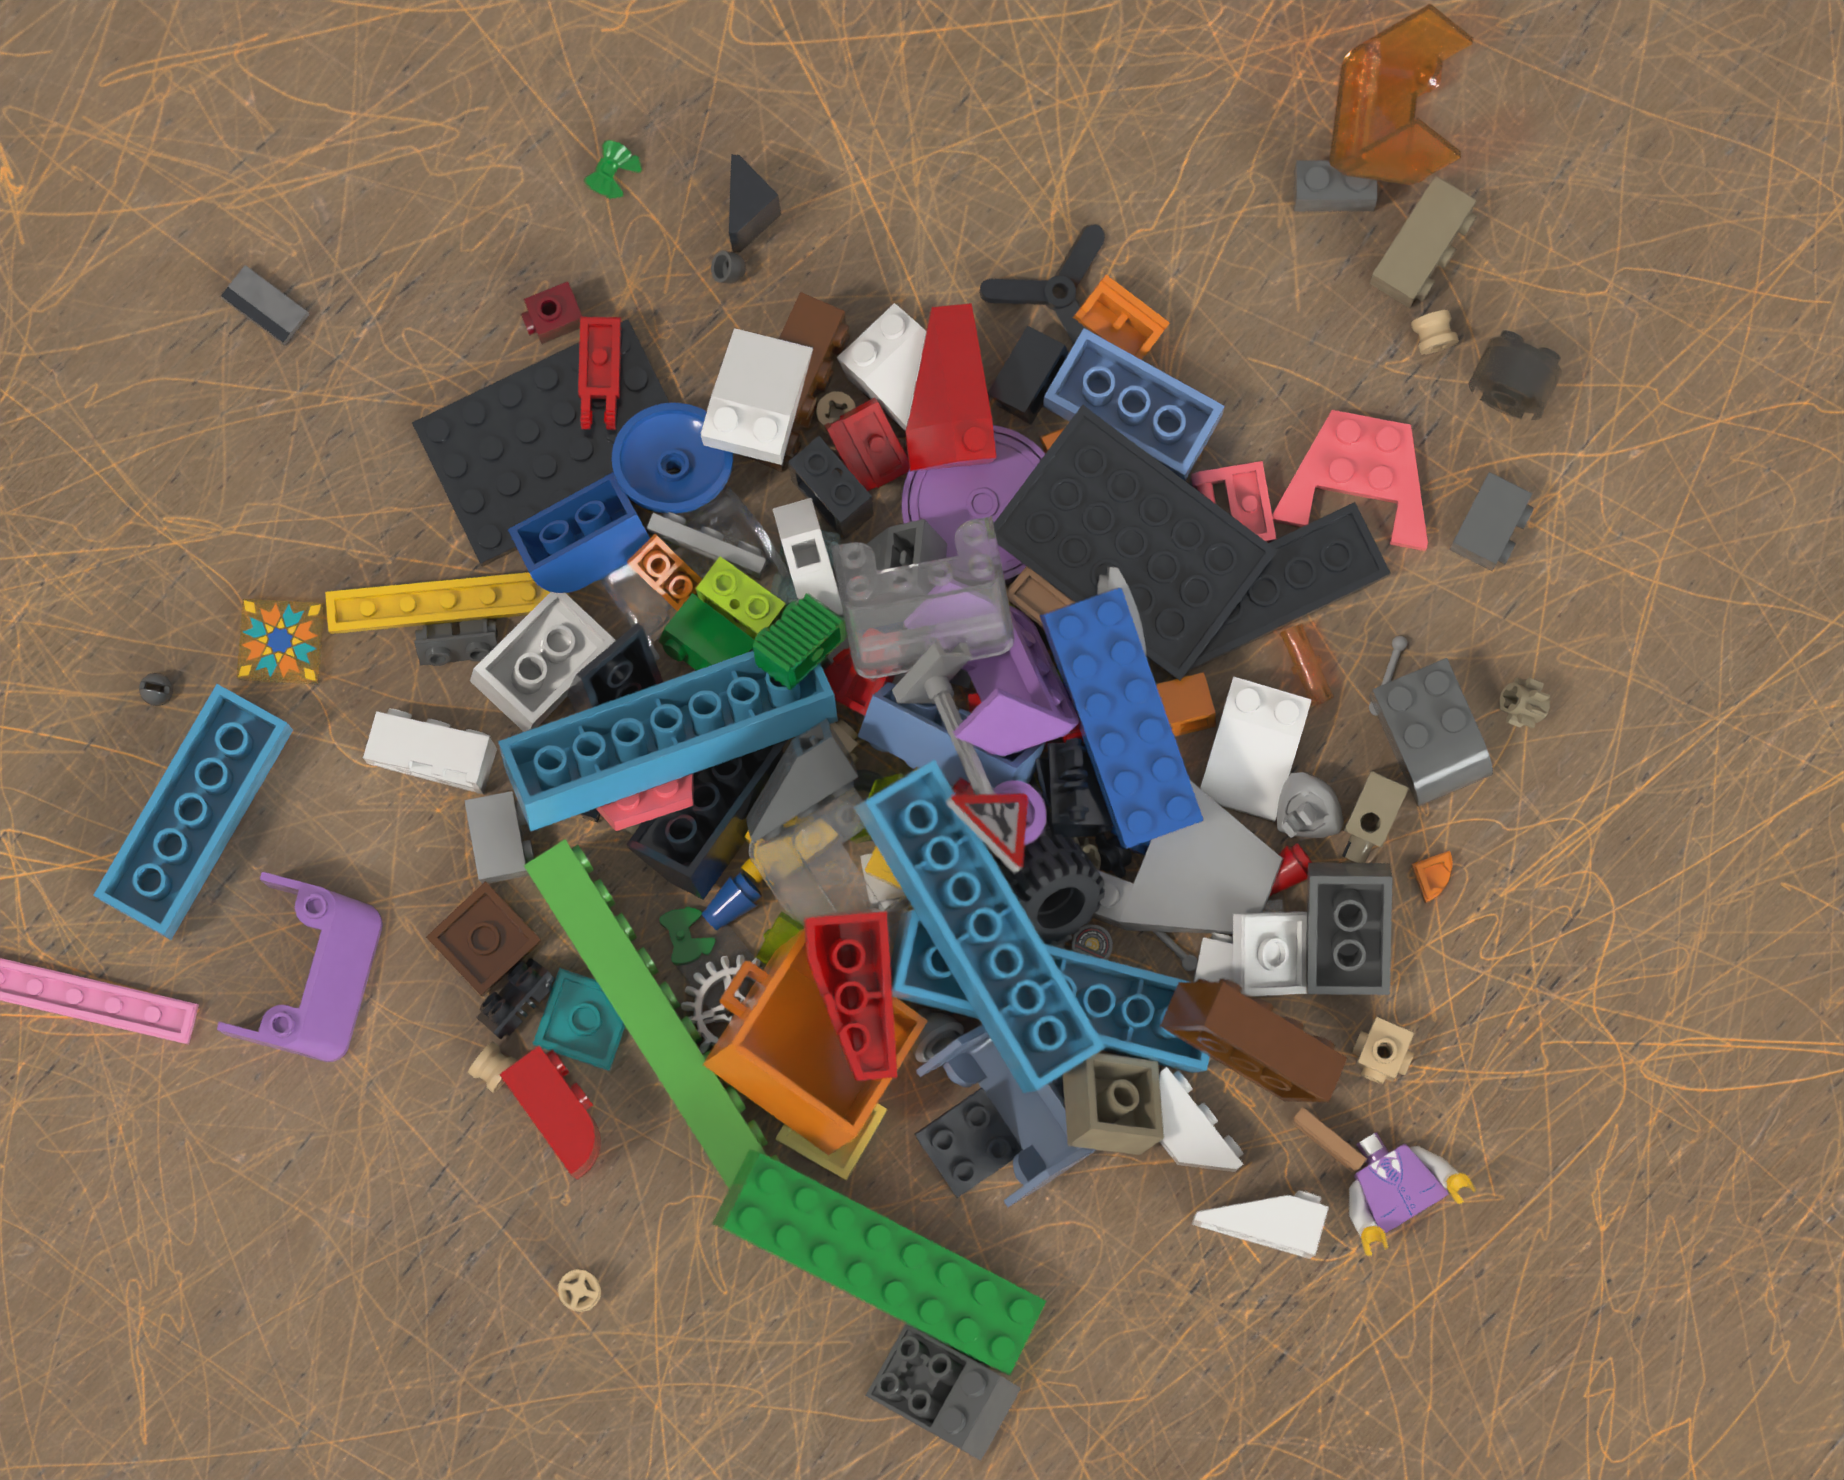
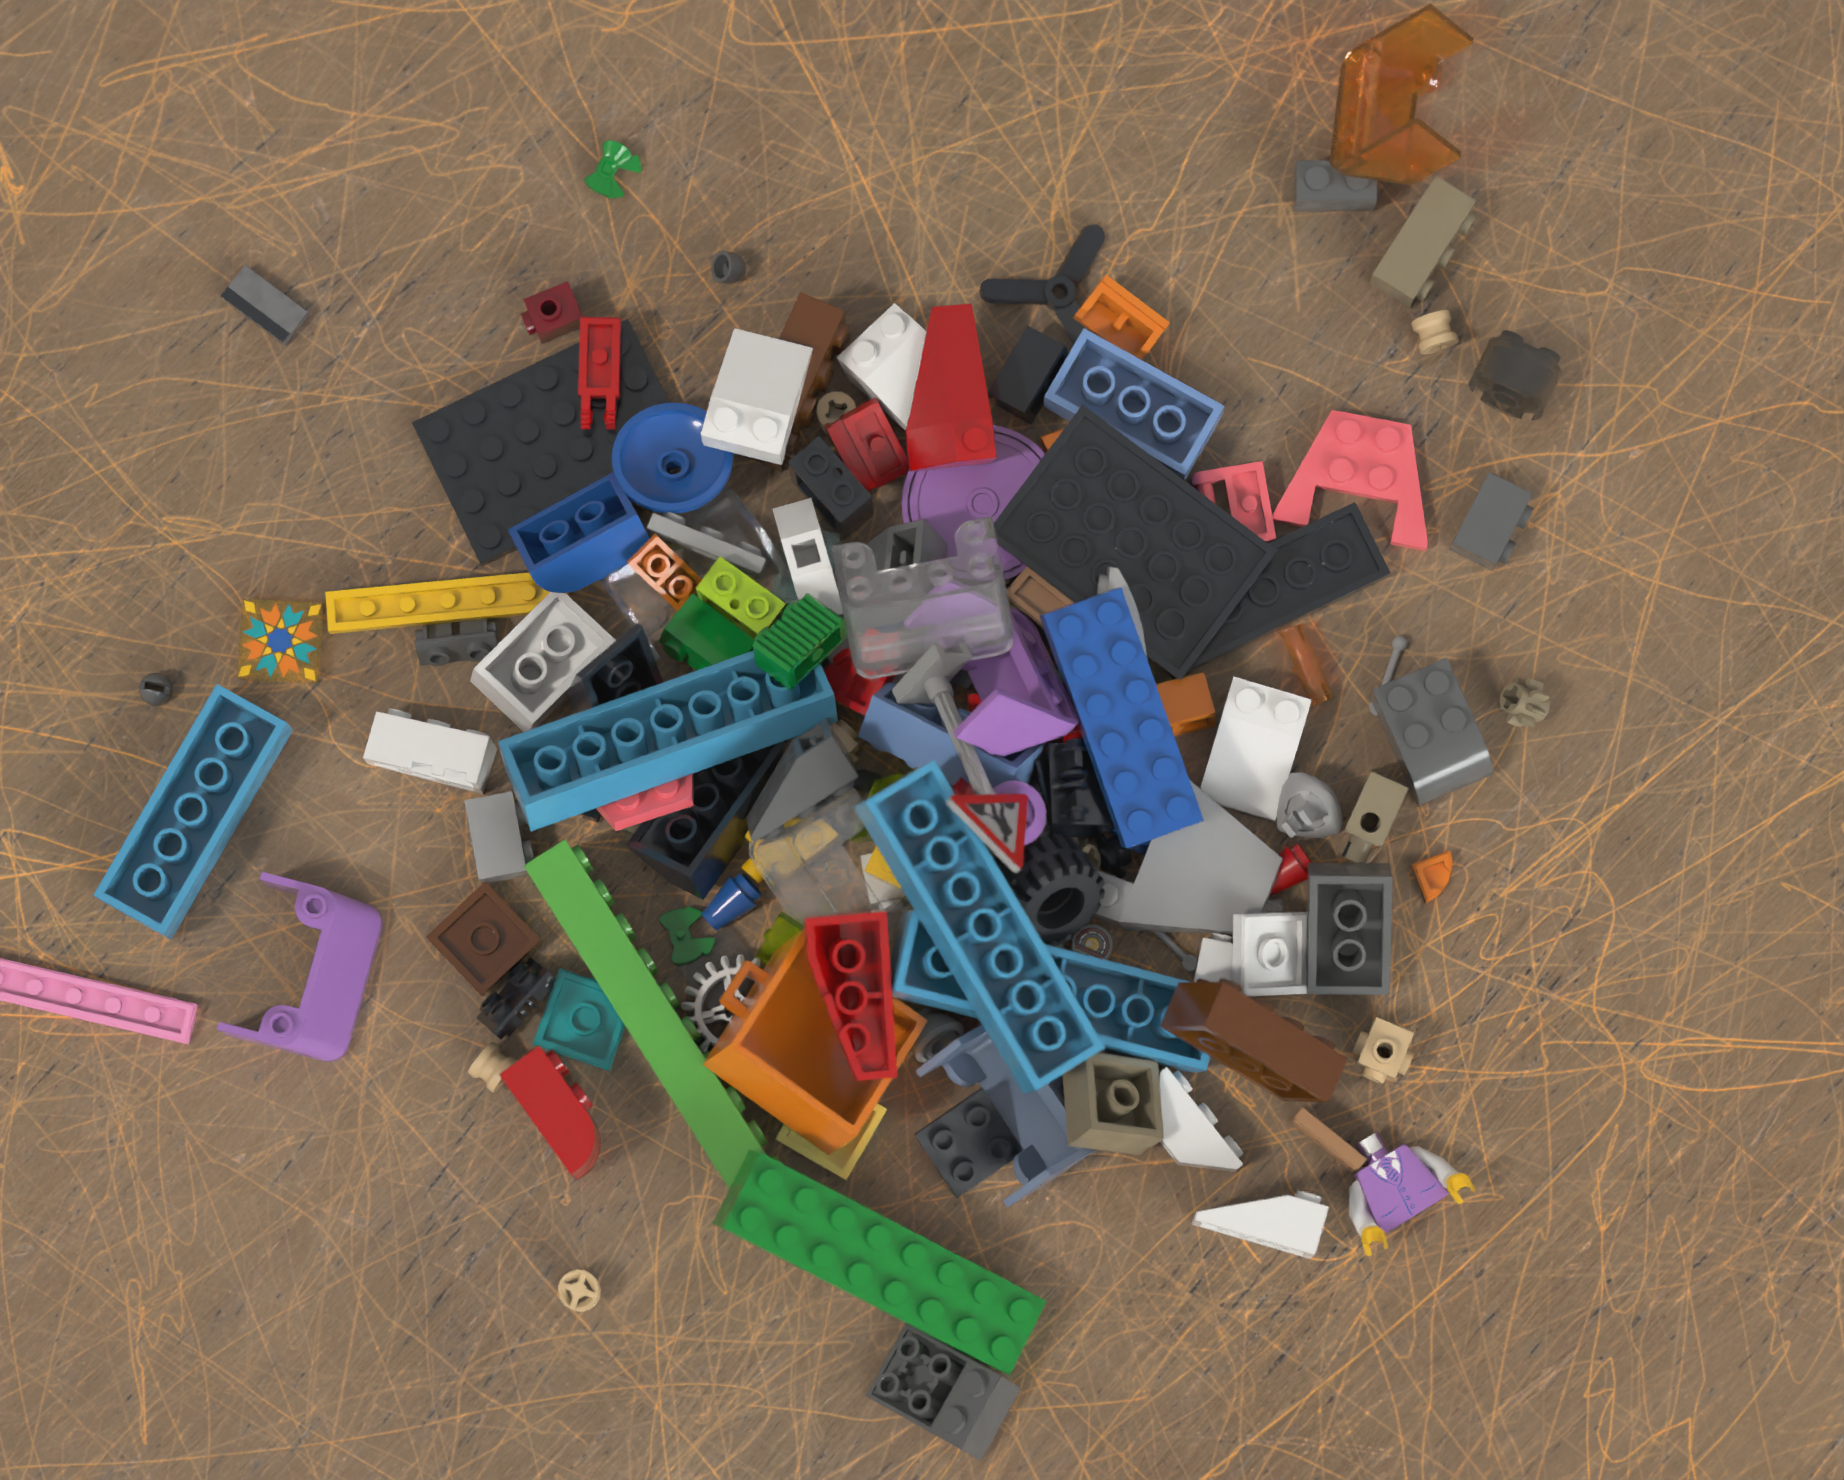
black slope [729,154,781,253] -> none

